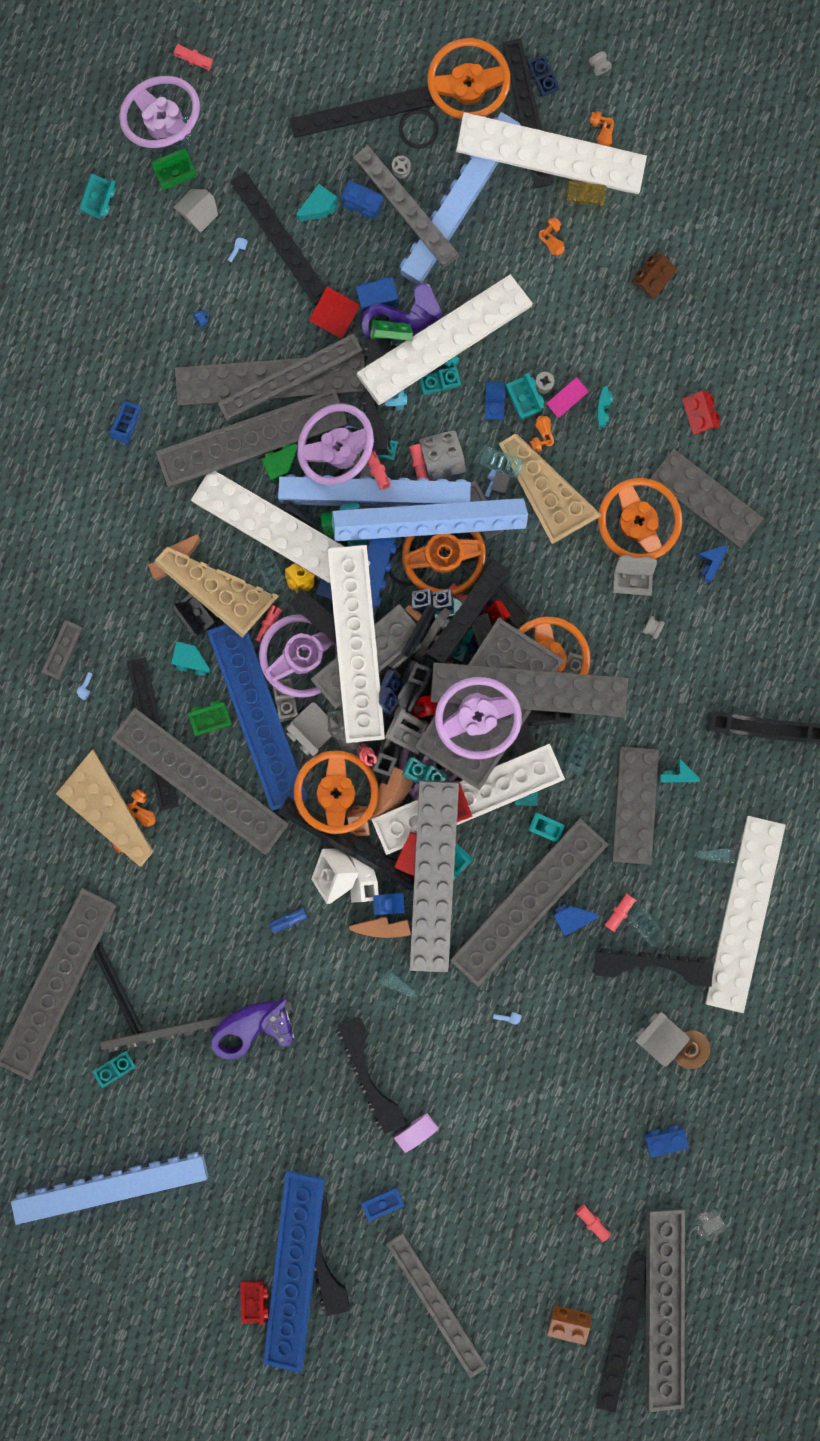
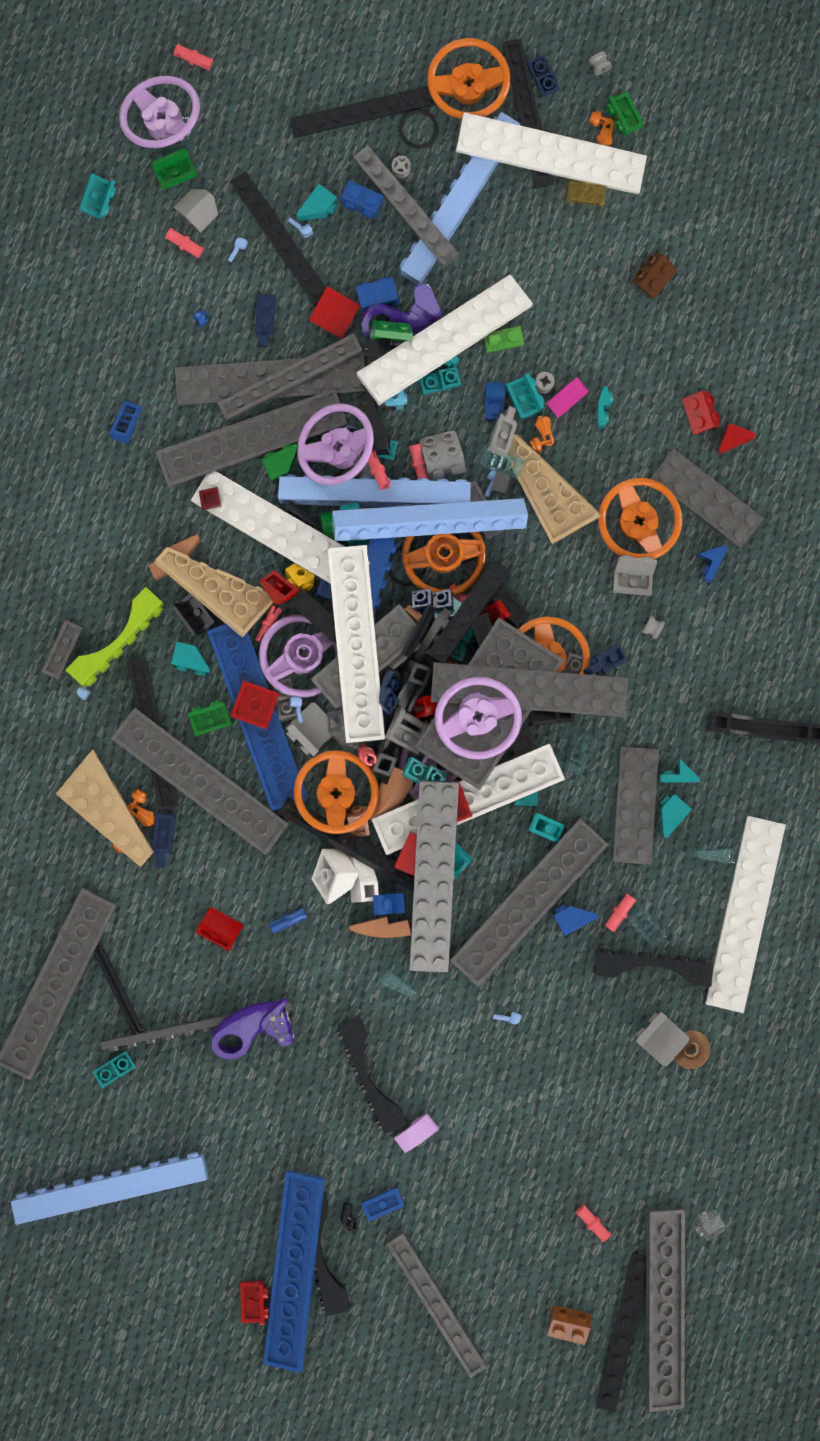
orange piece [539,217,565,256] -> none
blue brick [644,1124,689,1158] -> none
none -> lime arch [66,587,164,688]
none -> dark blue hinge [152,813,176,868]
none -> coral pin [165,228,204,258]
none -> red panel [196,907,243,951]
none -> dark red tile [199,487,222,511]
none -> red tile [230,680,280,729]
none -> dark blue hinge [255,294,276,347]
none -> red slope [259,570,299,605]
none -> light blue hand [288,218,313,238]
none -> light blue hand [289,696,303,723]
none -> black arm [340,1202,358,1232]
none -> bright green hinge [484,326,524,353]
none -> light grey hinge [487,406,517,458]
none -> dark blue hinge [583,644,628,676]
none -> green bracket [606,92,644,137]
none -> teal slope [660,794,692,838]
none -> red slope [717,423,756,455]

